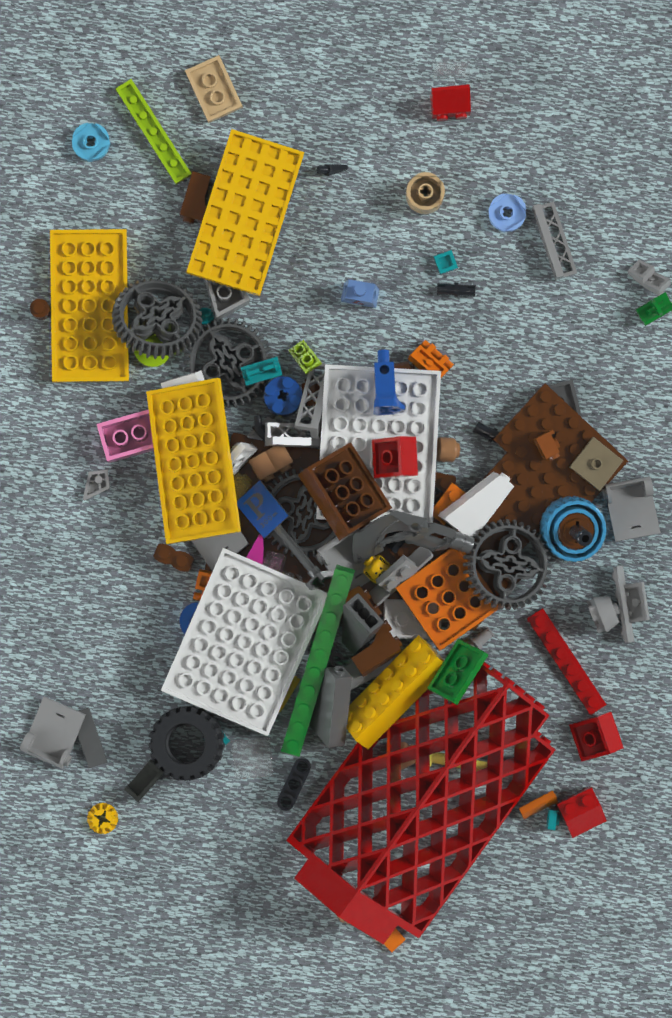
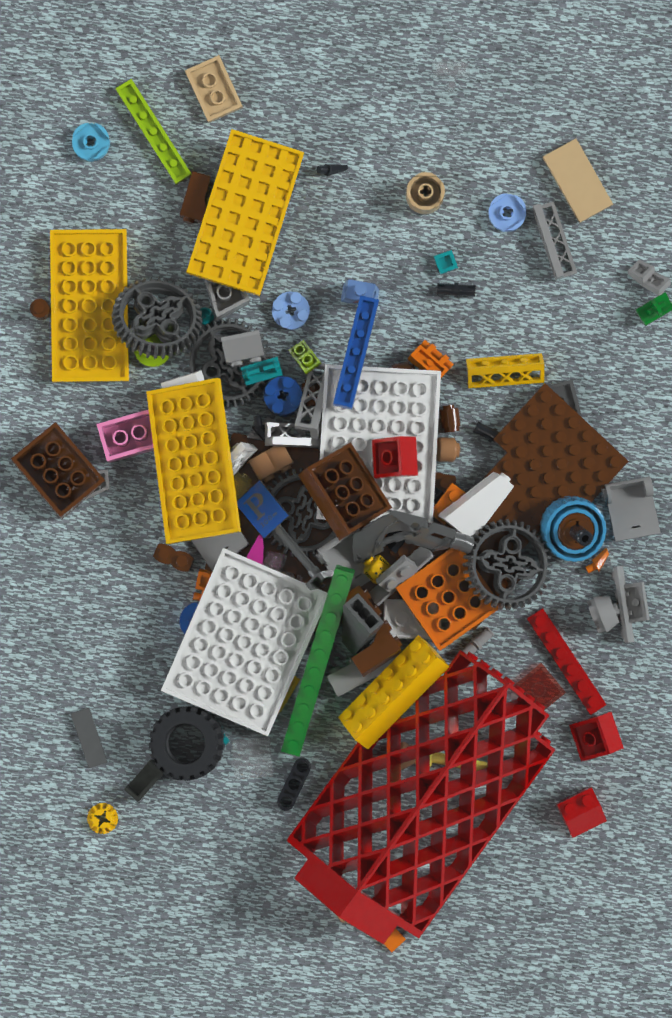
light grey door [20,696,86,769] -> none
dark grey slope [309,666,352,748] -> none
blue piece [373,350,405,415] -> none
green plate [427,639,488,705] -> none
red slope [430,84,471,121] -> none
orange tile [519,791,558,820] -> none
dark orange brick [533,430,560,461] -> none
teal plate [546,809,560,830] -> none
dark tan plate [569,437,623,491] -> none
none -> reddish brown slope [11,422,105,520]
none -> light grey slope [221,330,265,367]
none -> light blue plate [272,292,310,330]
none -> blue plate [333,295,379,410]
none -> reddish brown brick [439,405,461,433]
none -> yellow fence [466,353,544,388]
none -> clear red tile [513,663,566,710]
none -> tan tile [543,139,613,223]
none -> orange bar [585,548,609,574]

